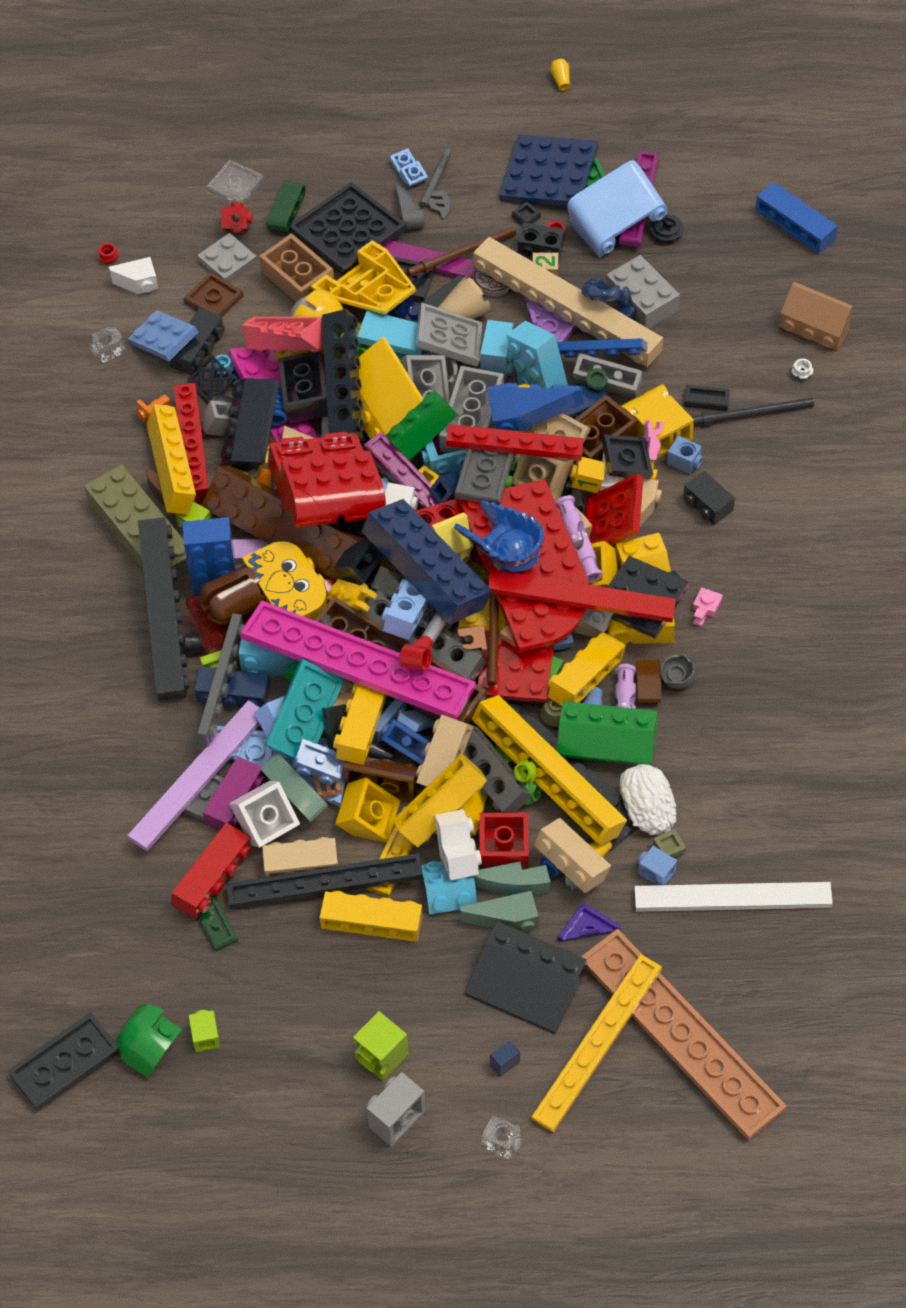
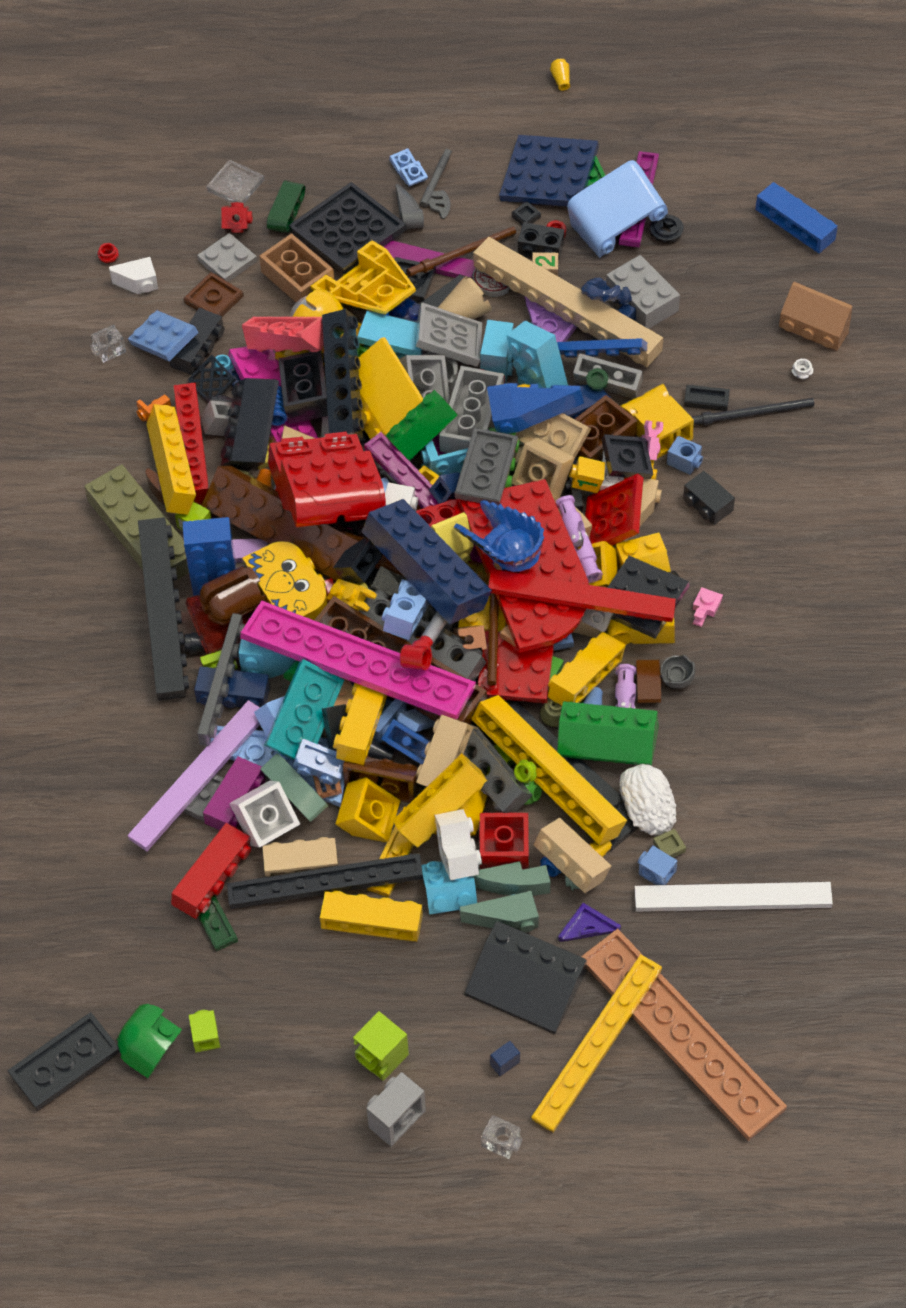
red plate [446,424,584,461] -> none

